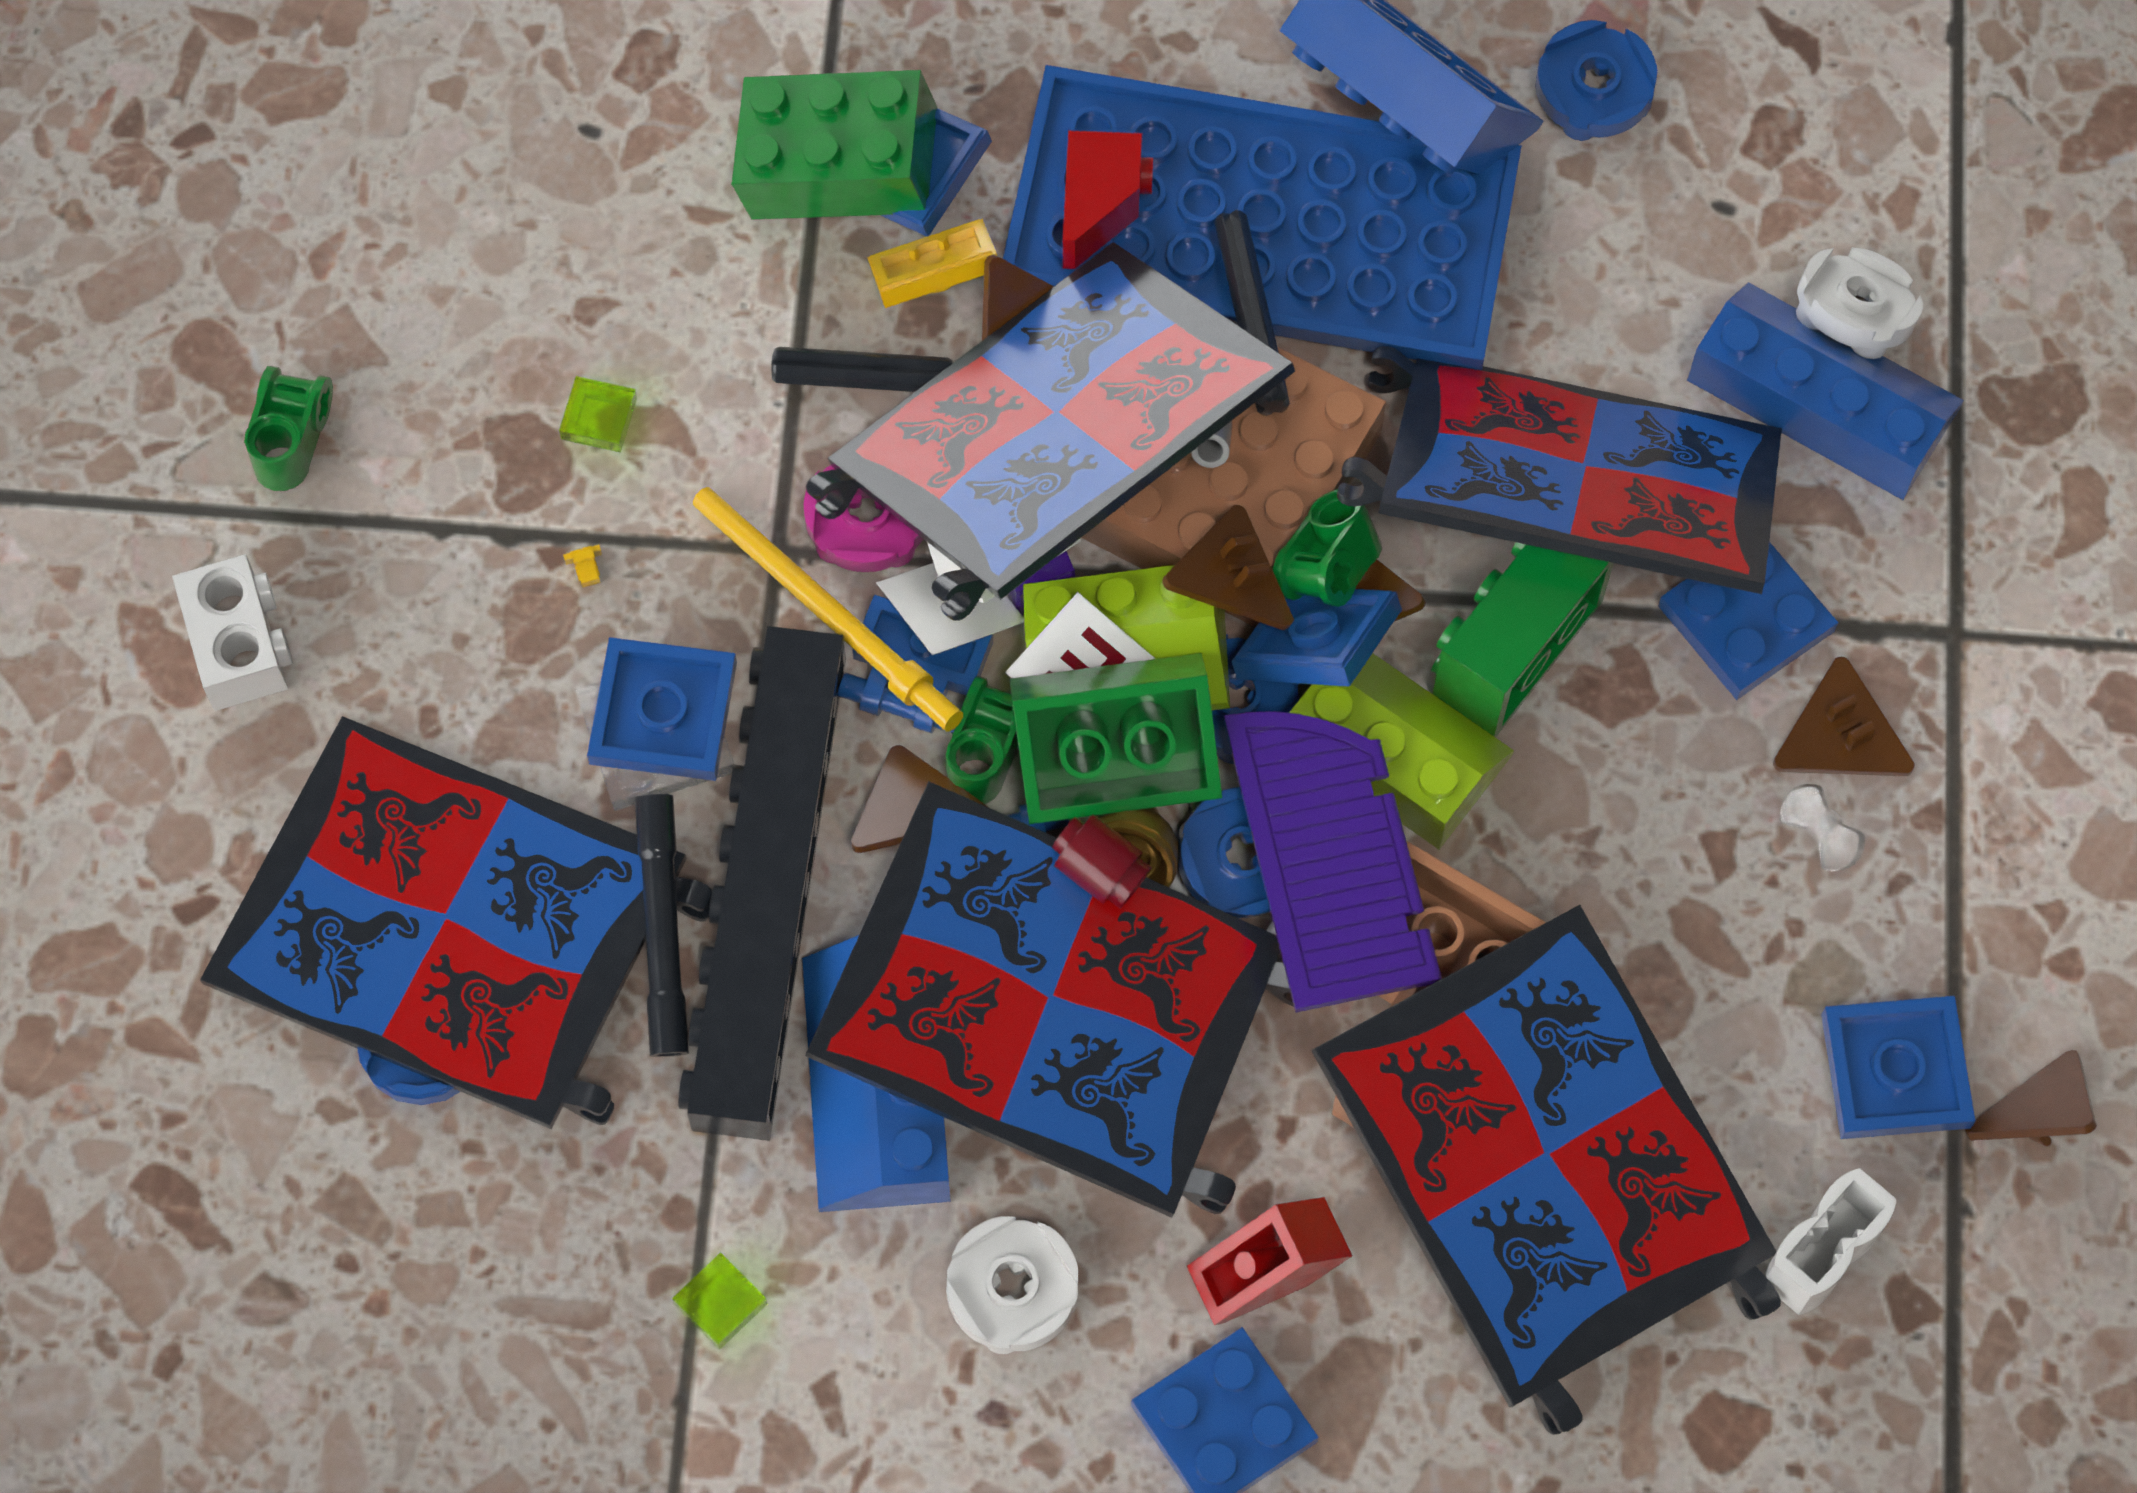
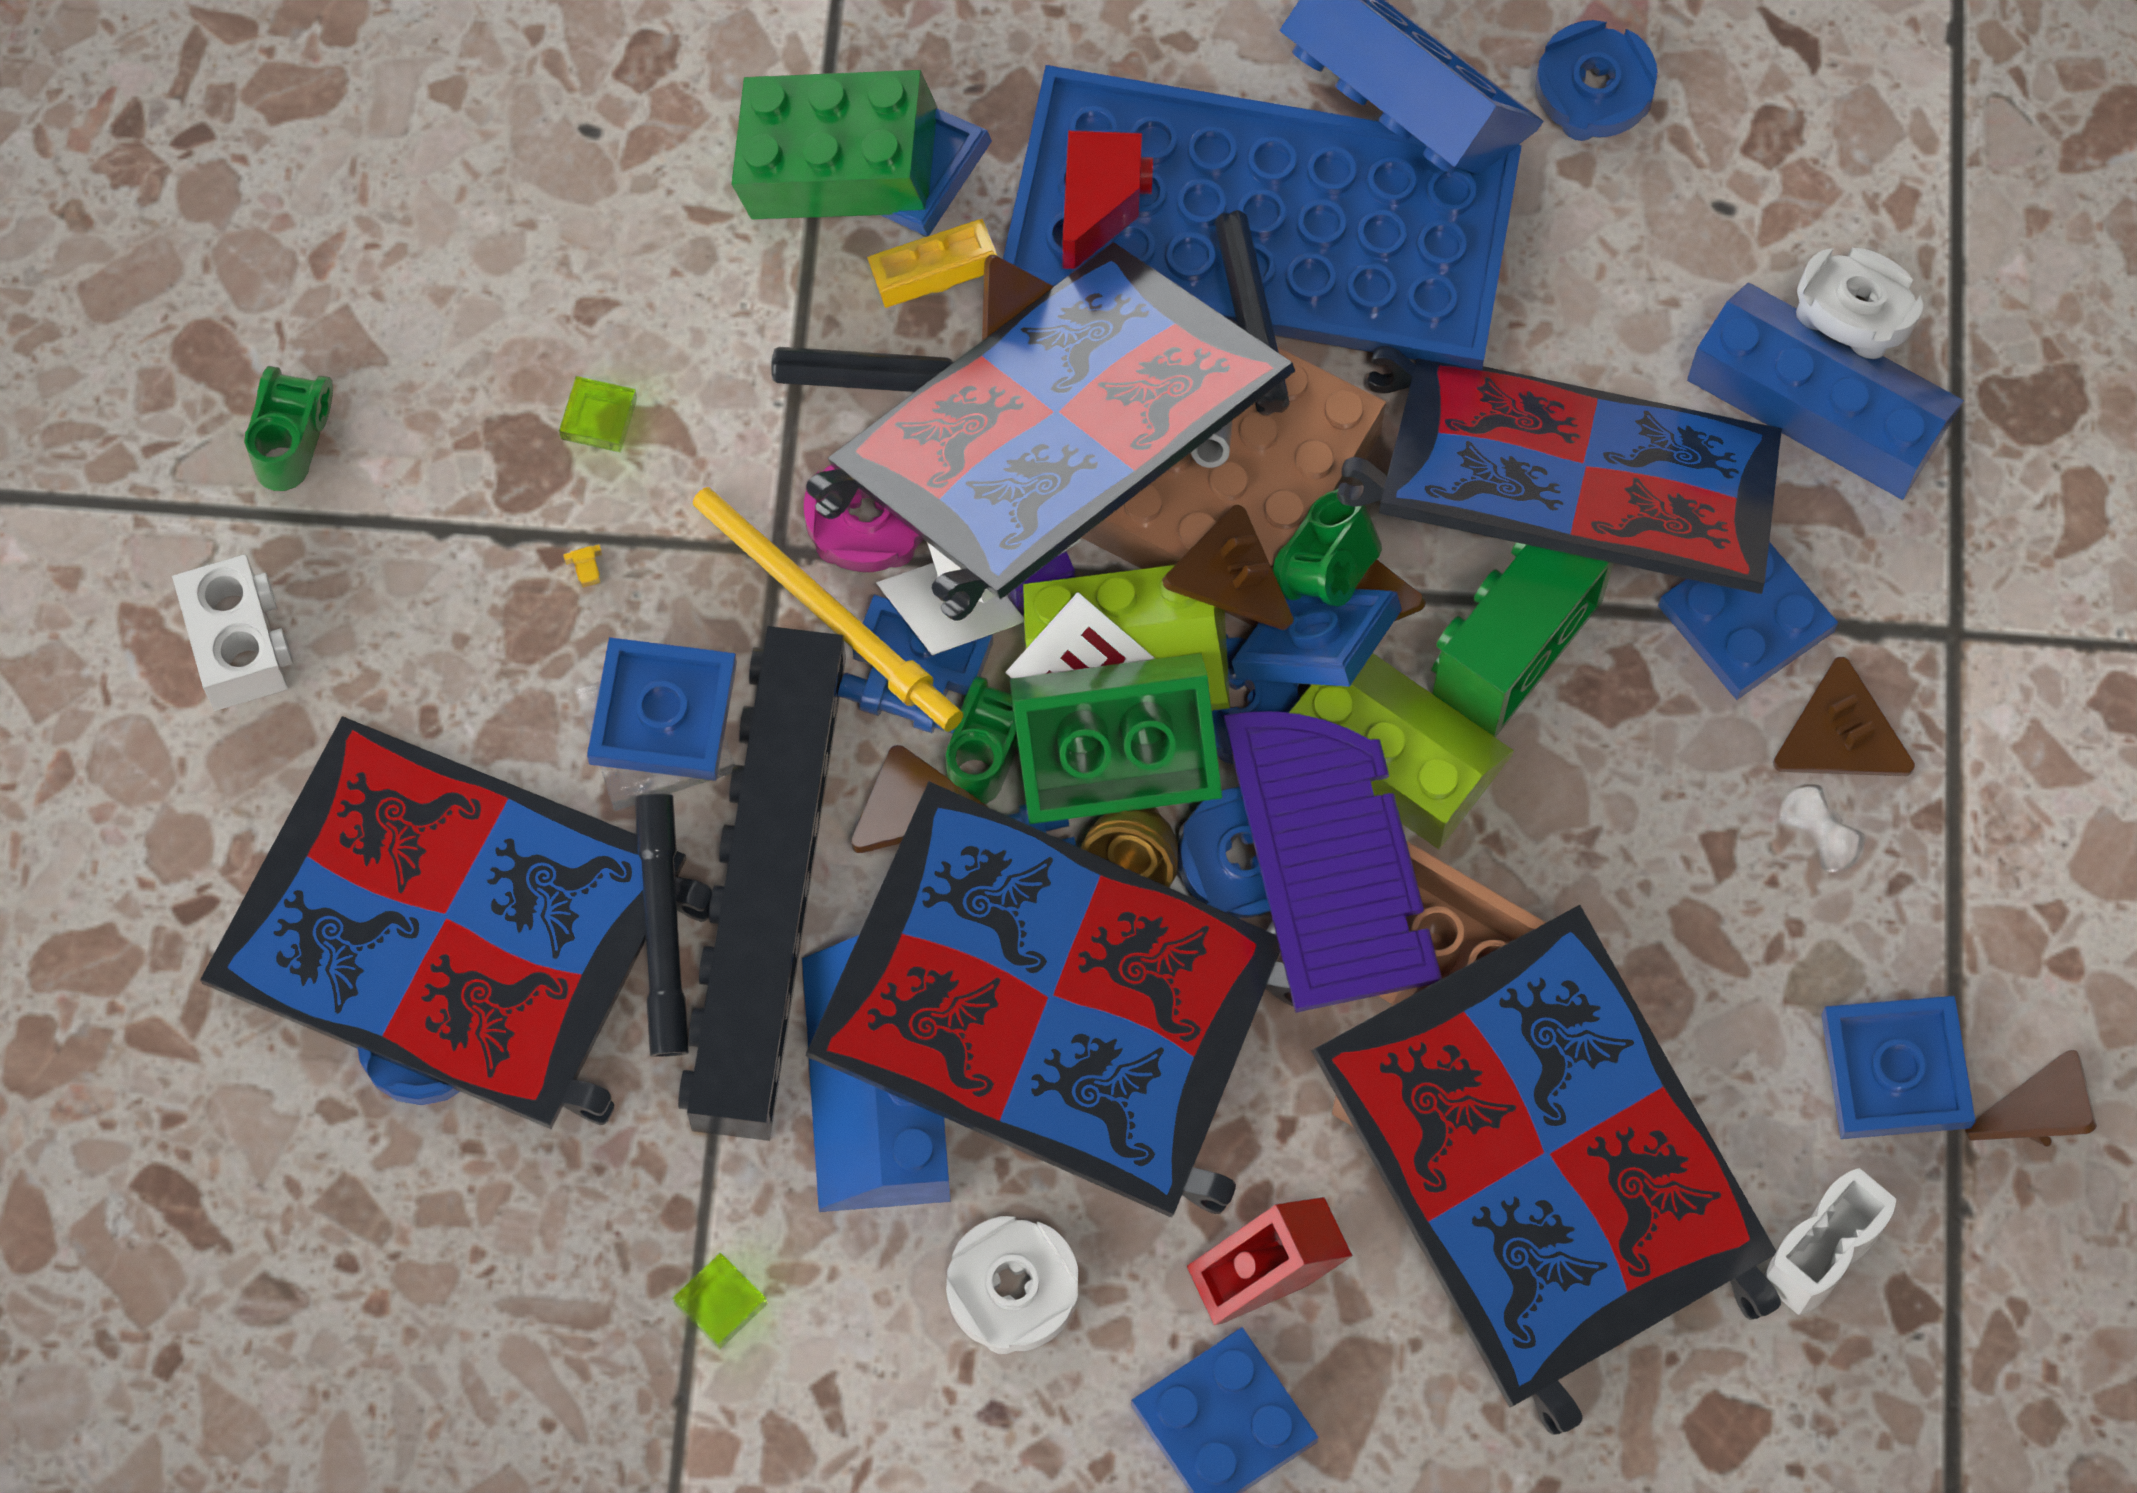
dark red brick [1052,814,1152,909] -> none

